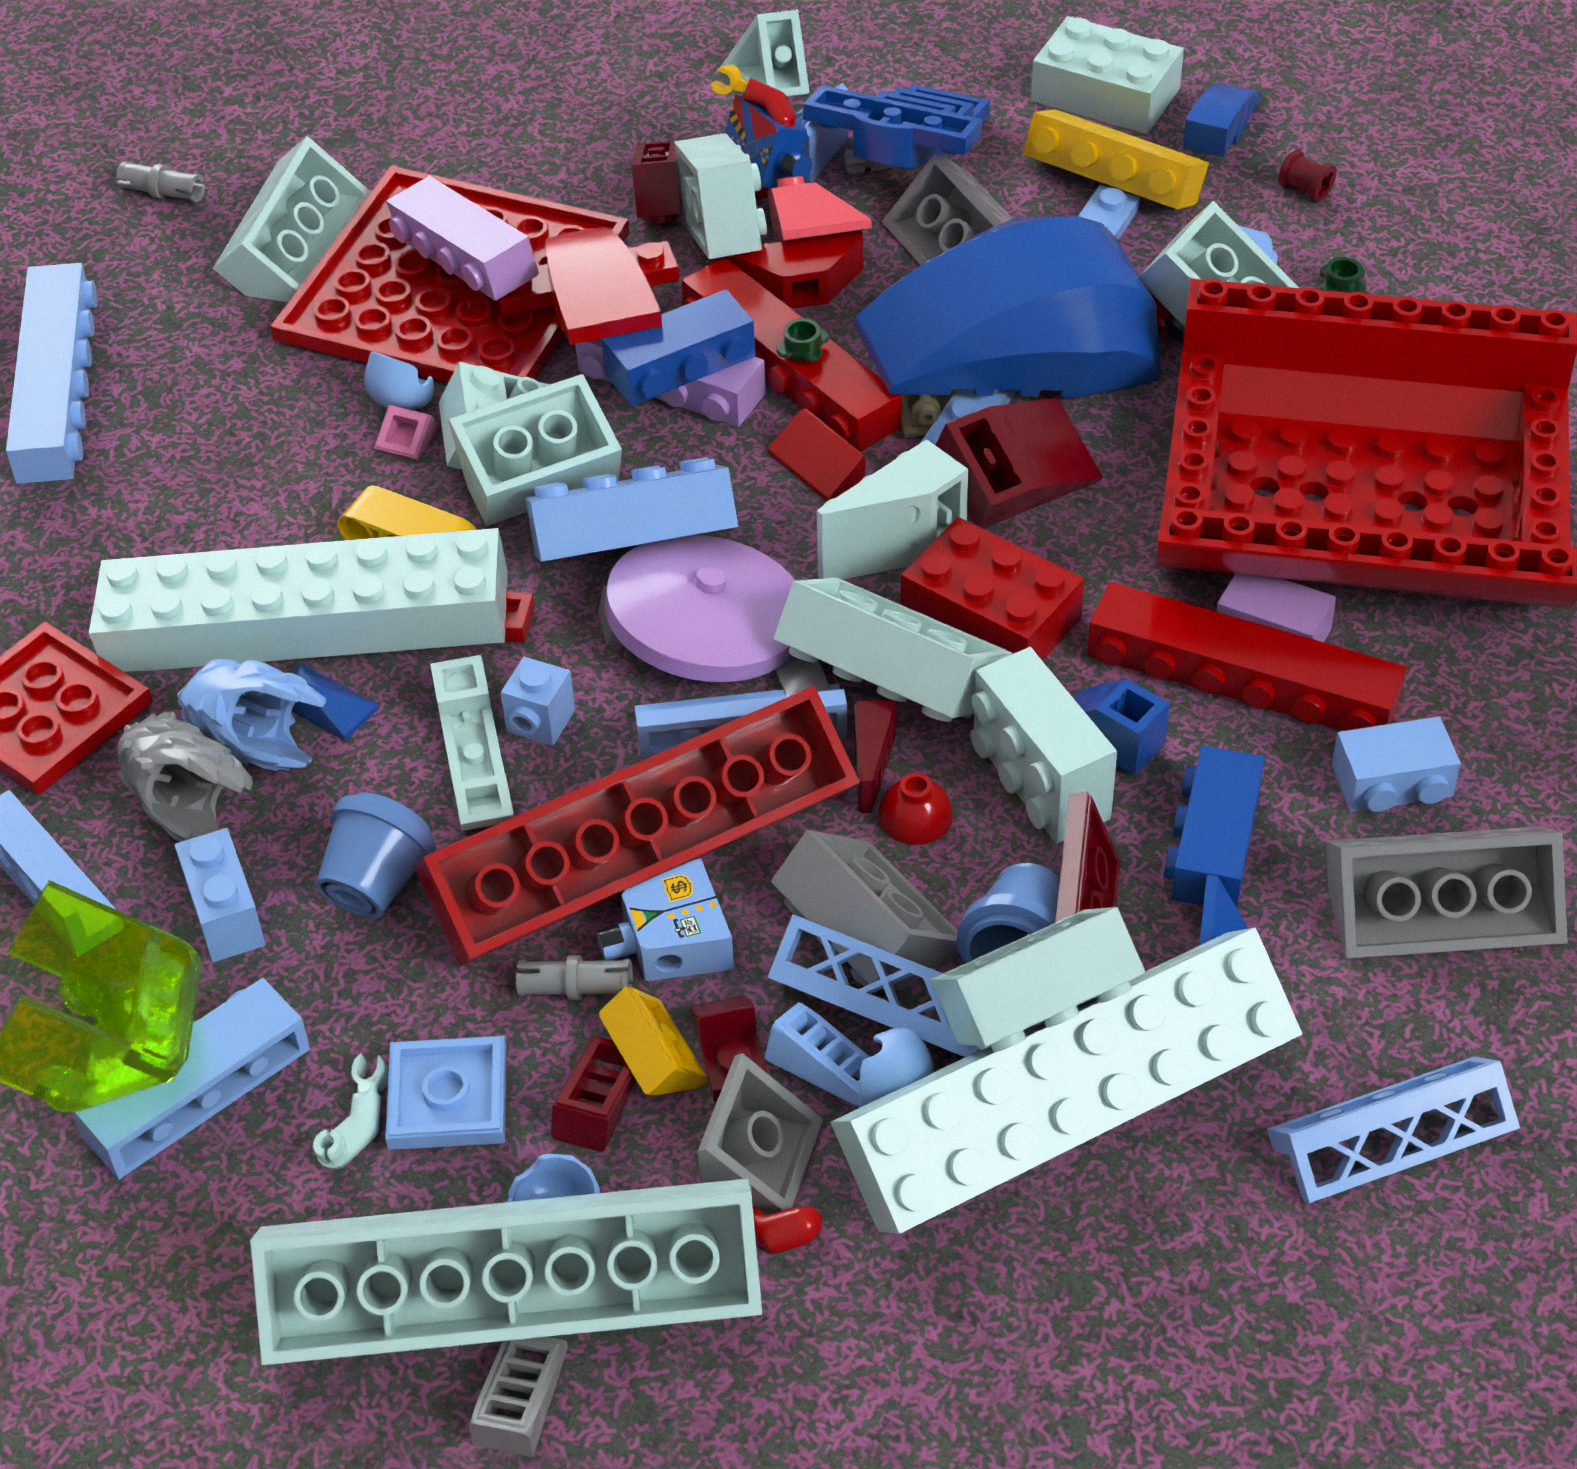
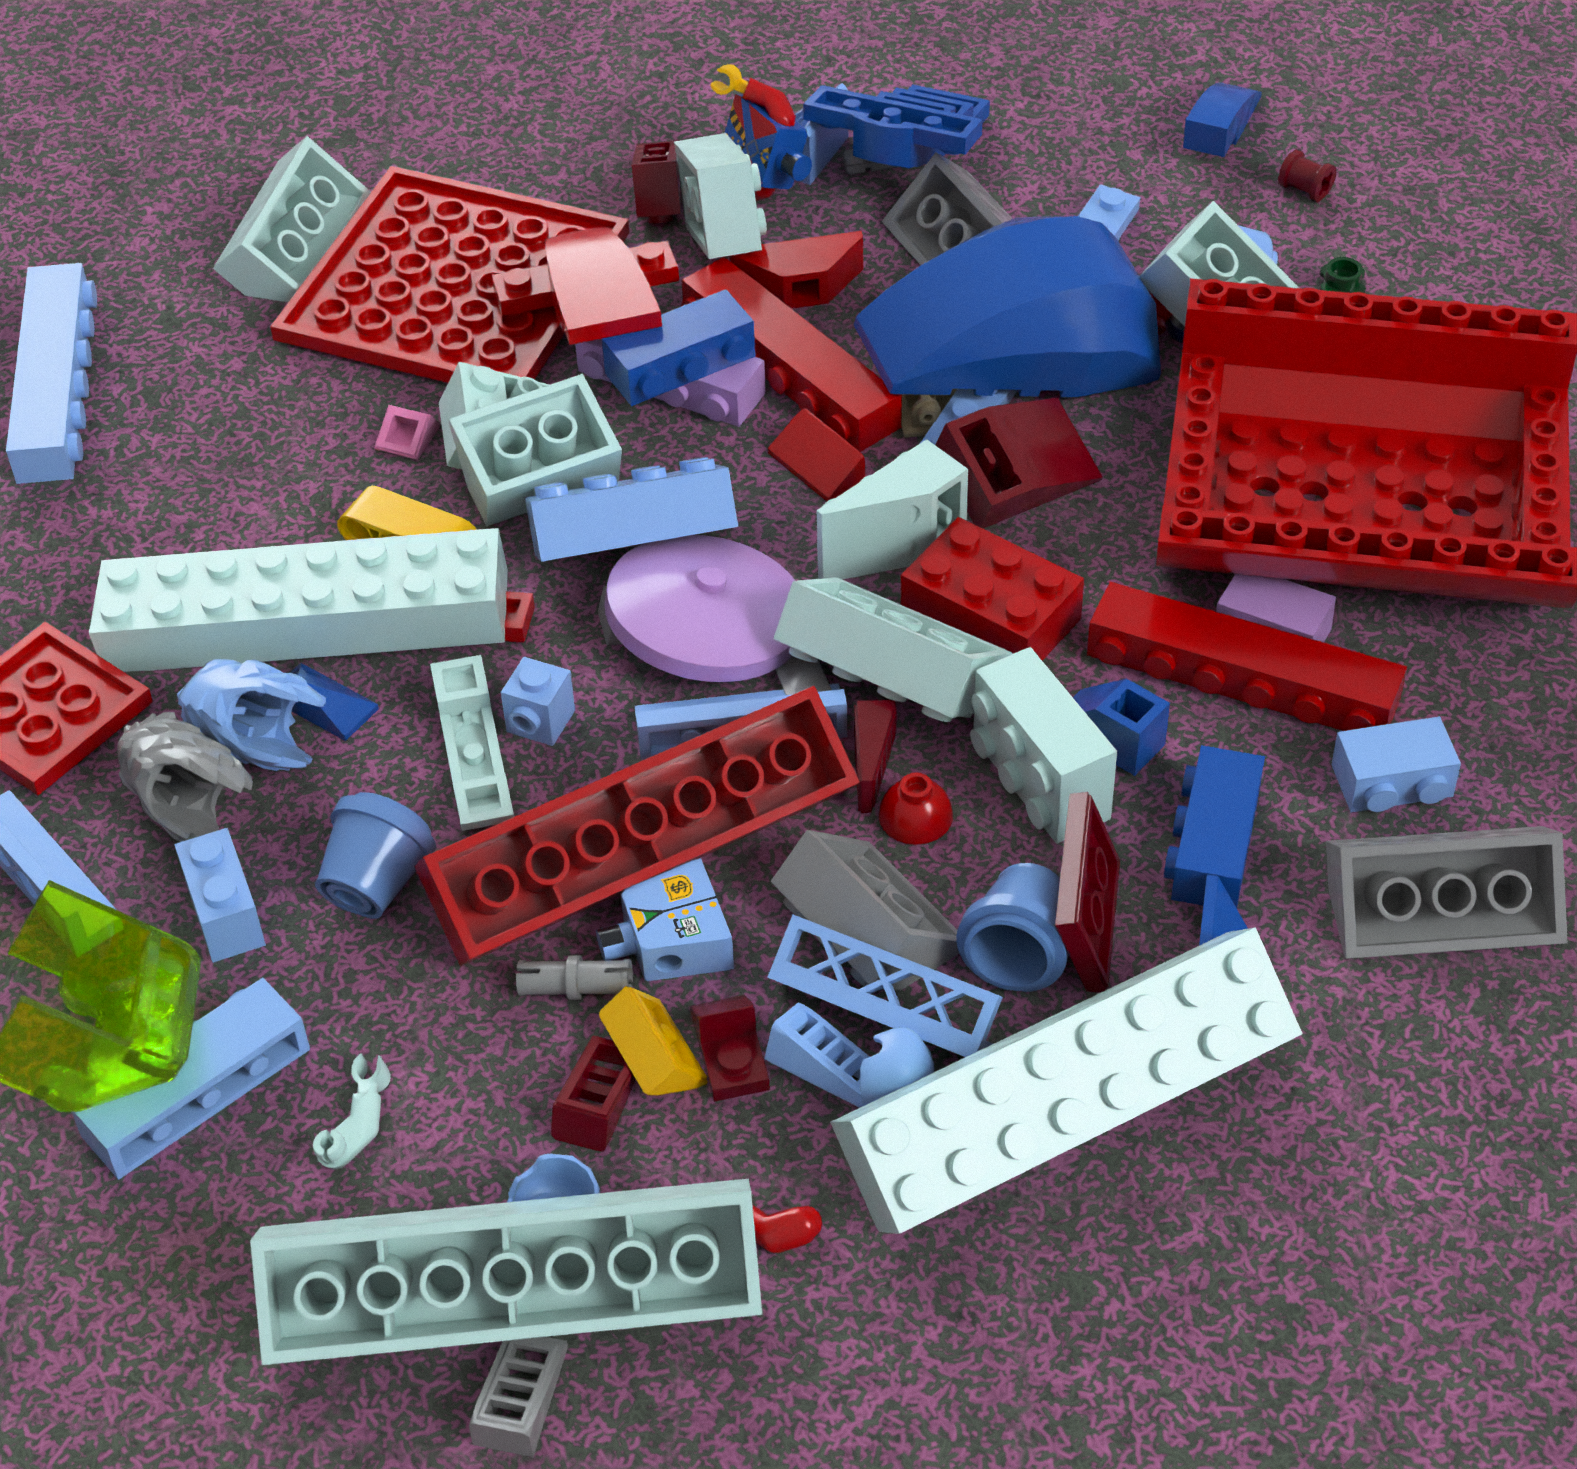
light grey pin [116,161,205,202] -> none
light blue hair [364,352,434,410] -> none
lavender brick [386,176,539,301] -> none
light blue plate [386,1036,506,1150] -> none
light grey slope [697,1053,823,1214] -> none
light aqua slope [720,10,809,97] -> none
coral slope [767,176,872,242] -> none
dark green plate [776,318,829,362] -> none
light aqua brick [930,907,1146,1052] -> none
yellow brick [1023,109,1209,209] -> none
light aqua brick [1031,16,1184,134] -> none
light blue fence [1267,1057,1520,1203] -> none

